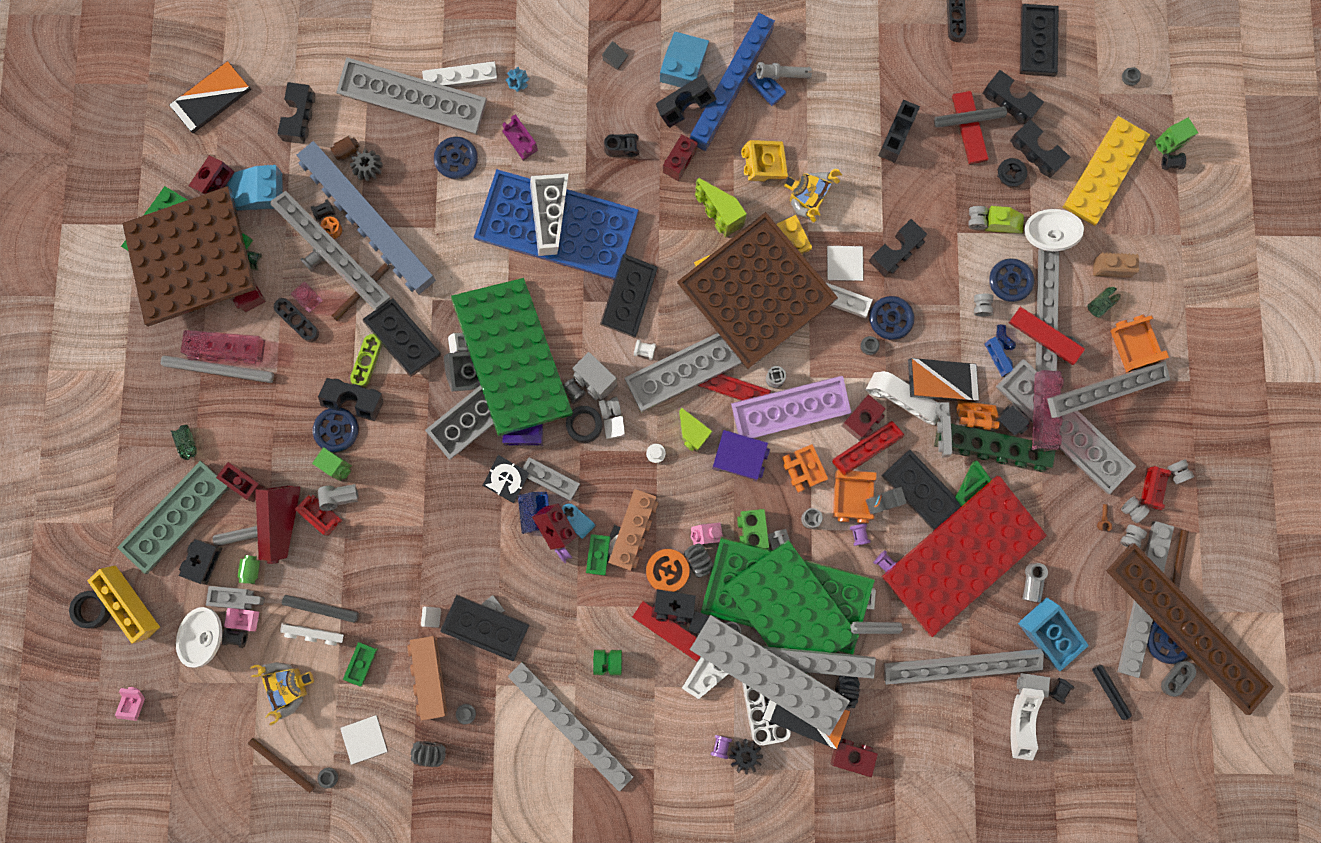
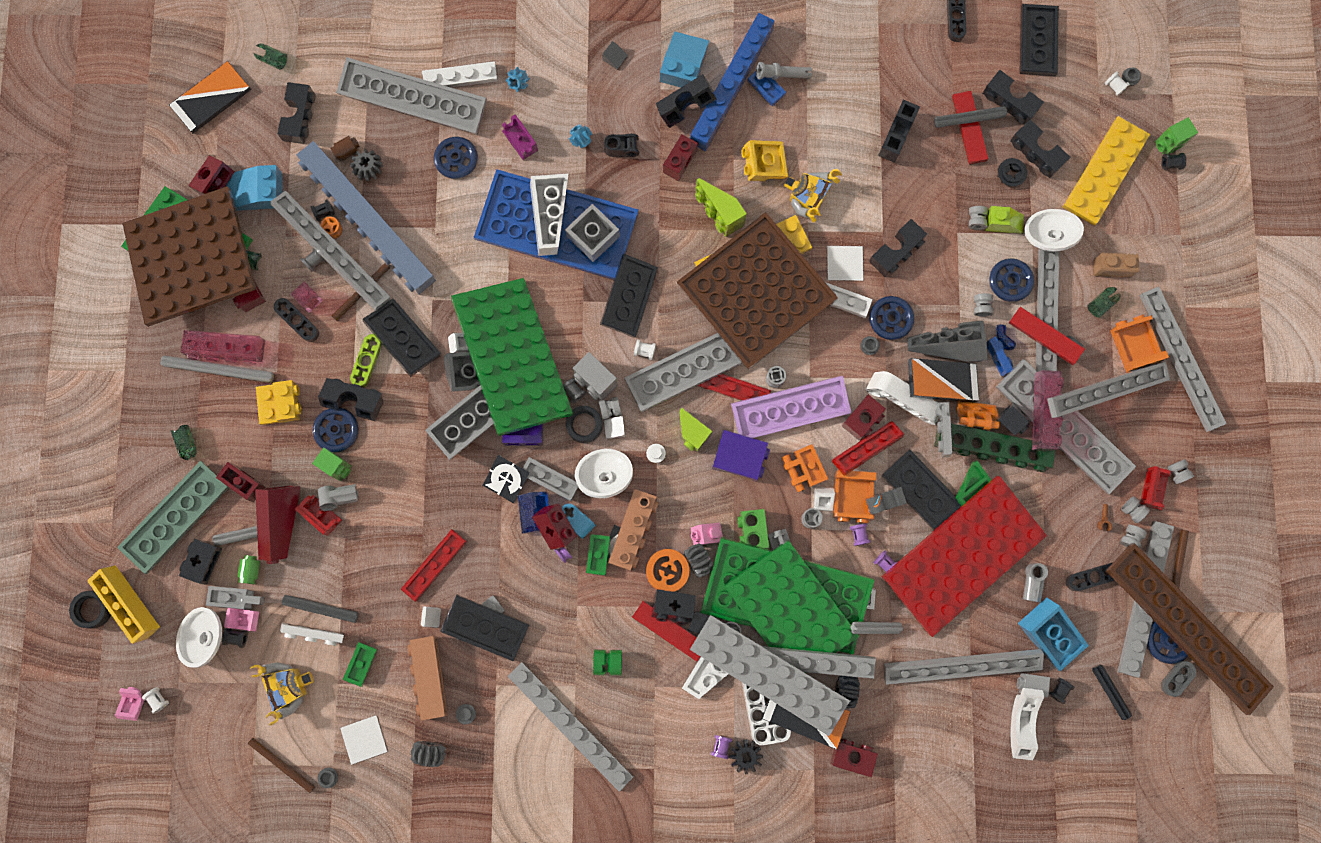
none -> white bush [142,687,169,714]
none -> clear green piece [253,43,287,70]
none -> yellow plate [256,380,302,425]
none -> red tile [401,529,467,602]
none -> light grey brick [565,204,620,262]
none -> dark azure gear [568,124,592,148]
none -> white dish [575,449,633,498]
none -> white slope [814,487,835,511]
none -> dark grey wedge [907,320,987,362]
none -> black beam [1066,563,1115,591]
none -> white bush [1104,71,1130,96]
none -> light grey plate [1139,287,1227,432]

